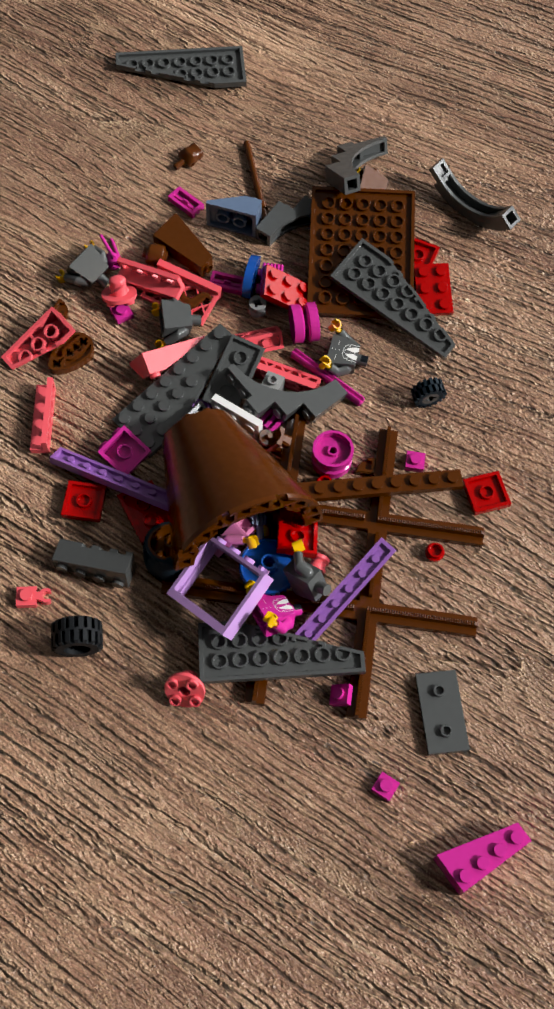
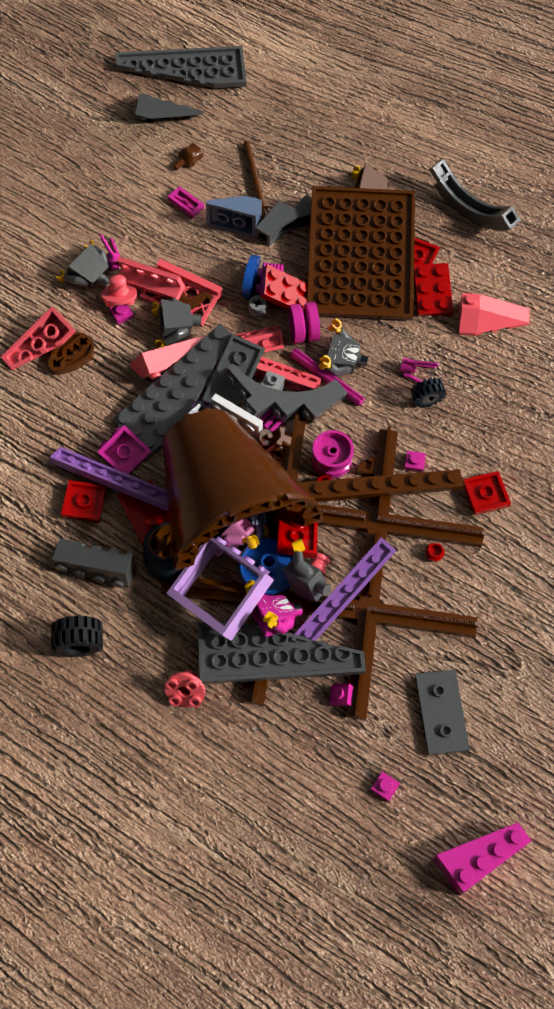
coral plate [16,586,52,608] -> none
coral fence [30,377,56,454] -> none
reddish brown tile [53,298,69,320] -> none
reddish brown head [142,243,168,267] -> none
reddish brown slope [153,213,213,277] -> none
dark pink tile [210,271,244,295] -> none
dark grey arch [325,136,388,195] -> none
dark grey wing [330,238,456,360] -> none
none -> dark grey wedge [135,93,204,121]
none -> dark pink plant [400,358,439,383]
none -> coral wedge [458,293,529,336]

